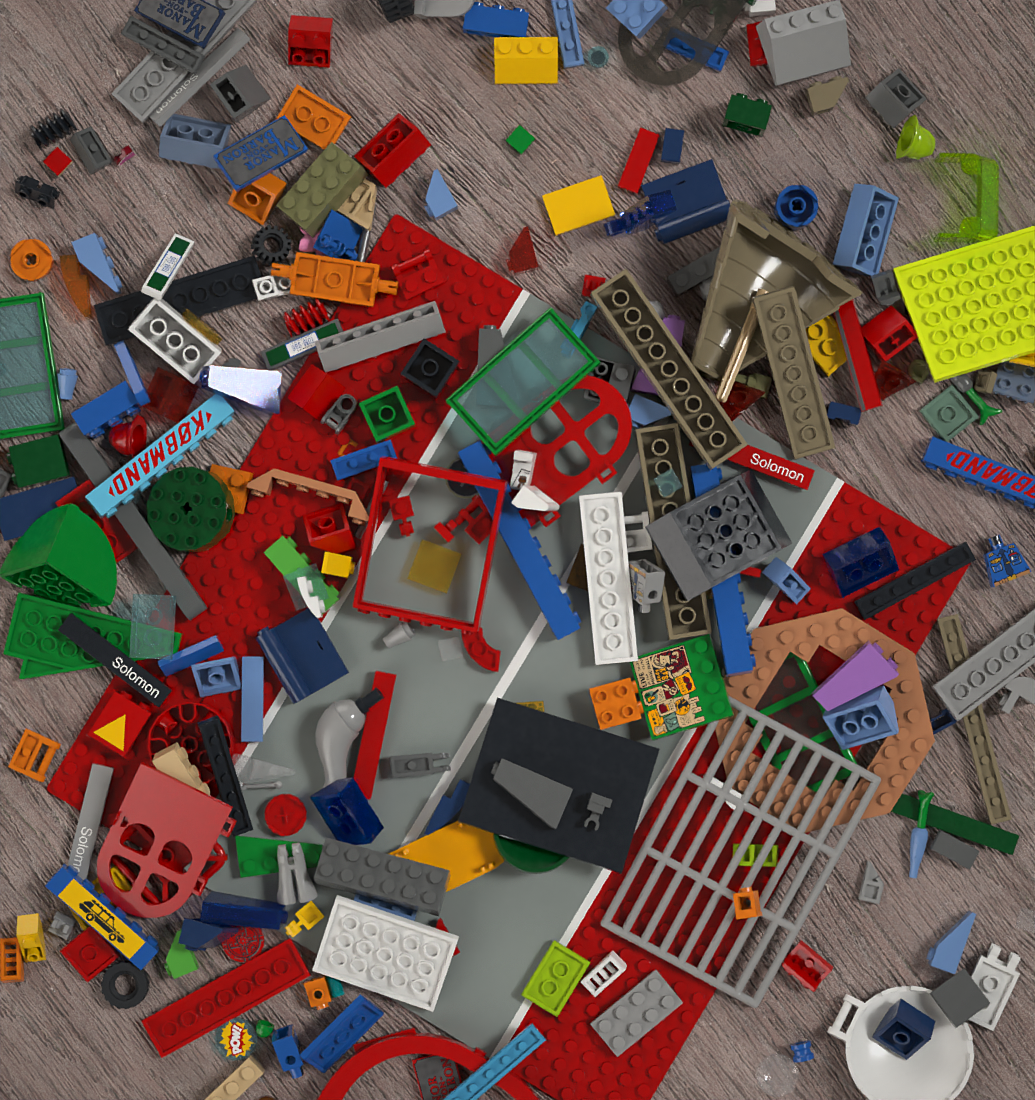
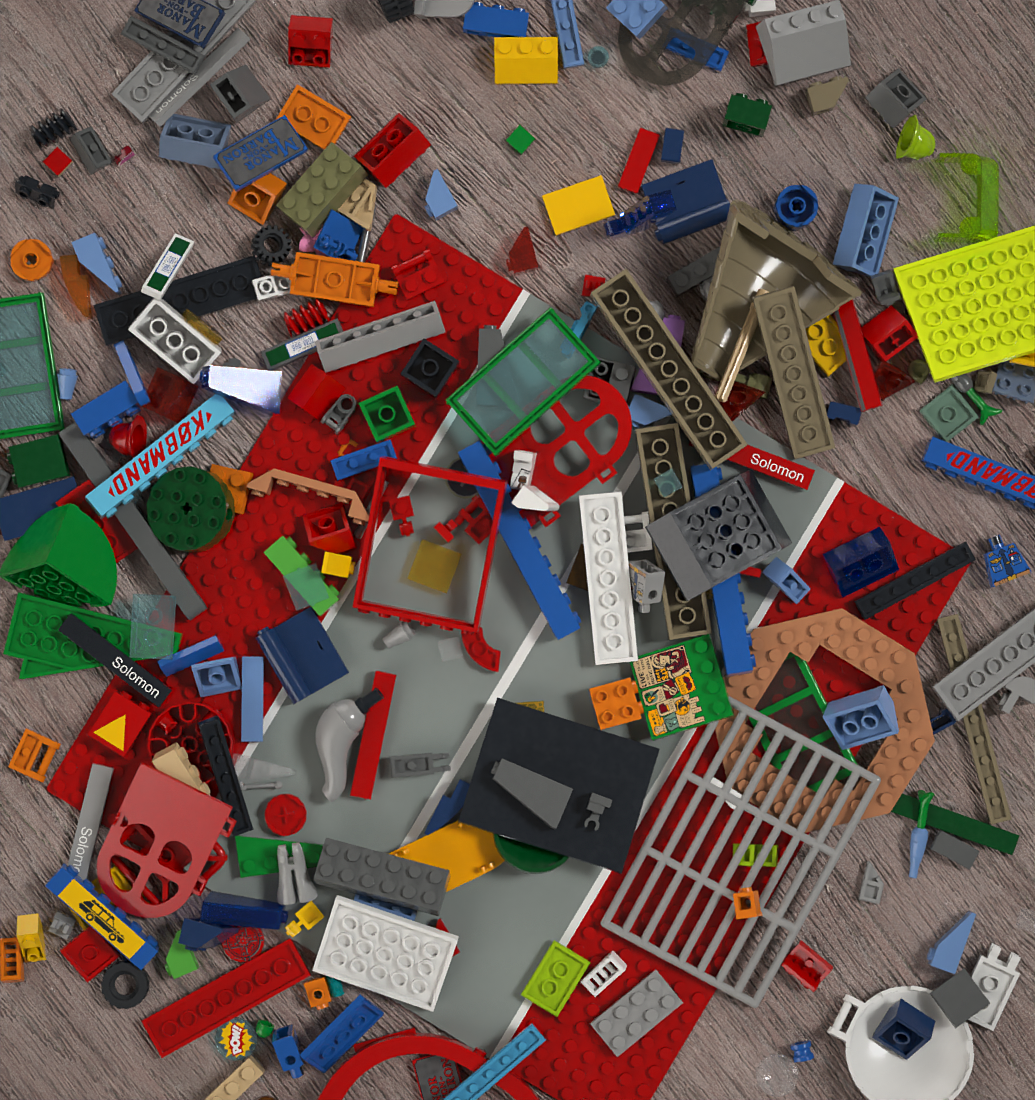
white slope [297,576,325,618] -> none
clear blue slope [310,777,384,845] -> none
medium lavender slope [812,640,899,711] -> none

